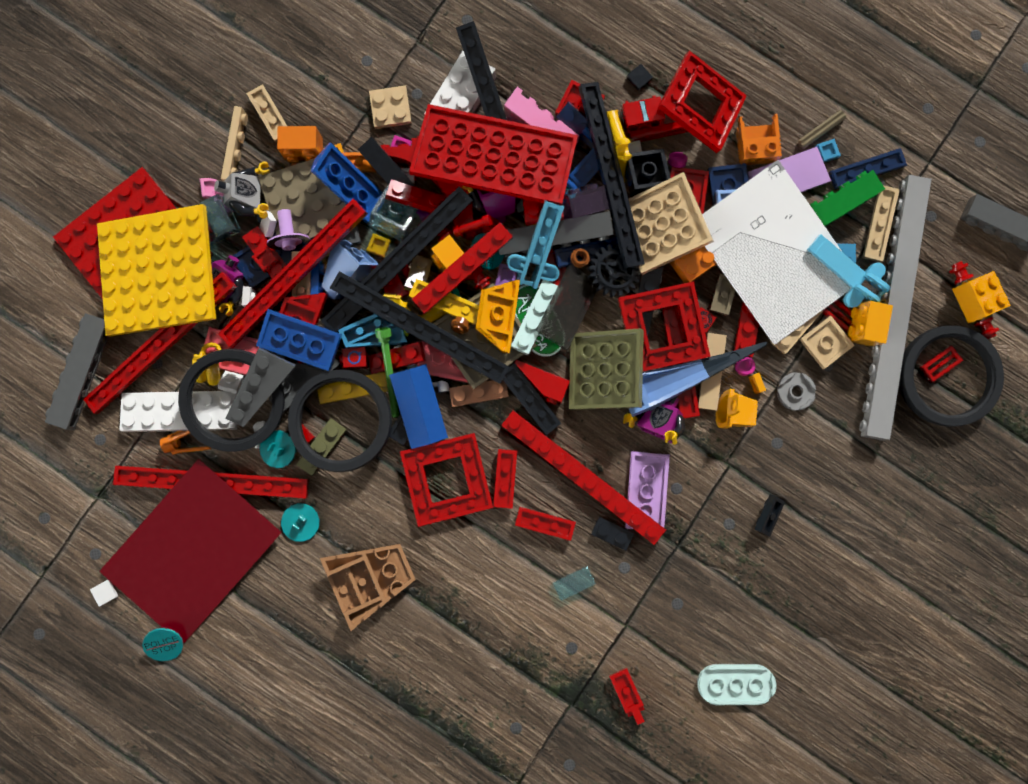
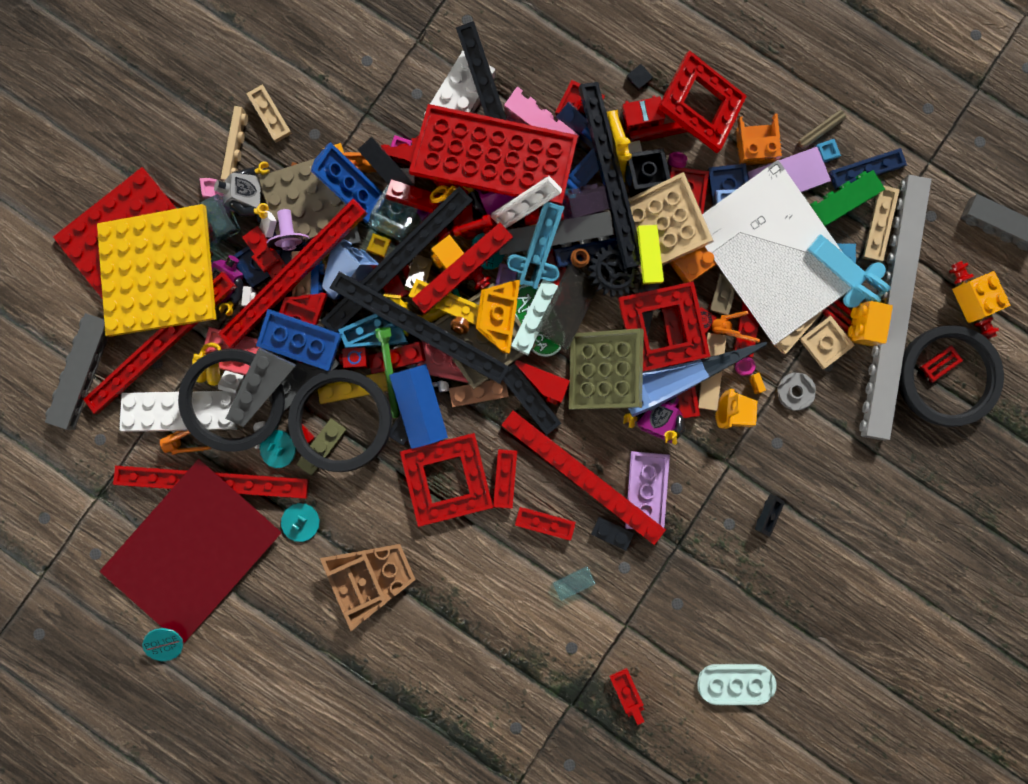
white tile [90,580,118,607] -> none
orange brick [277,126,323,163] -> none
tan plate [369,85,412,129] -> none
none -> light orange piece [430,185,457,203]
none -> white tile [491,176,562,228]
none -> neon yellow tile [637,225,664,284]
none -> orange plant [712,311,760,342]

